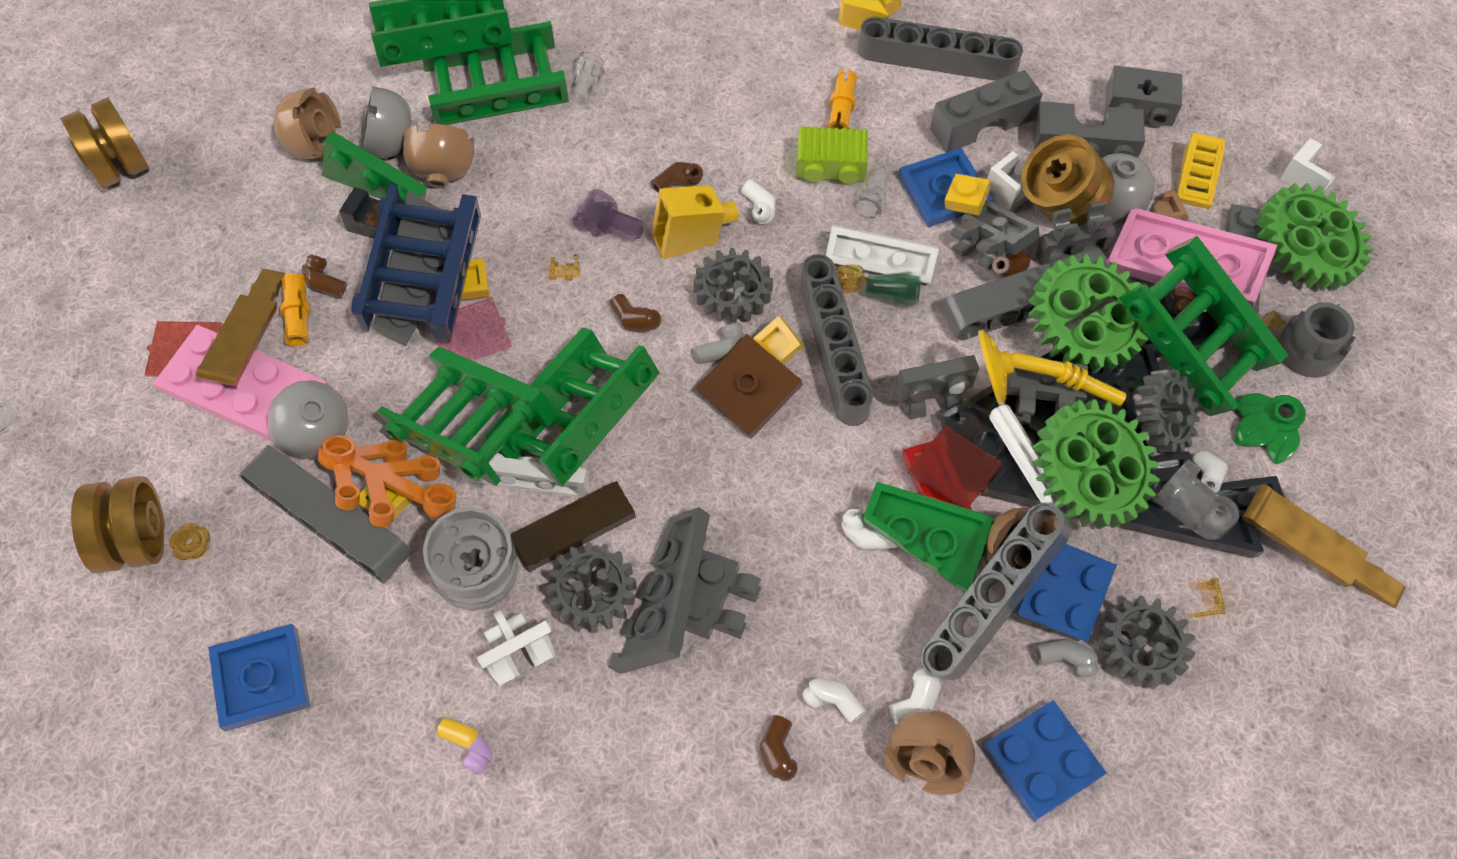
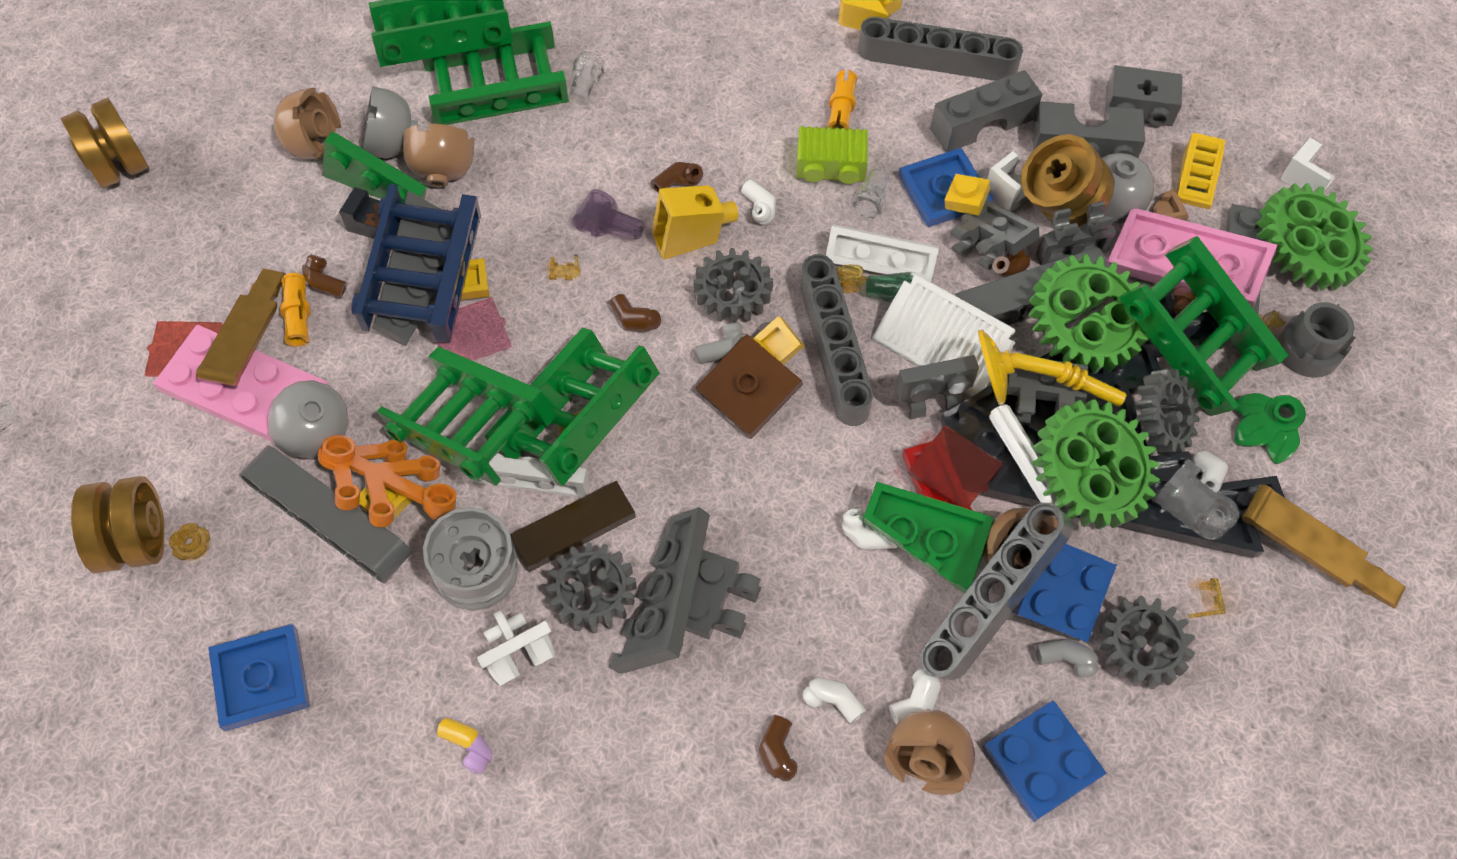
none -> white window [872,274,1016,397]

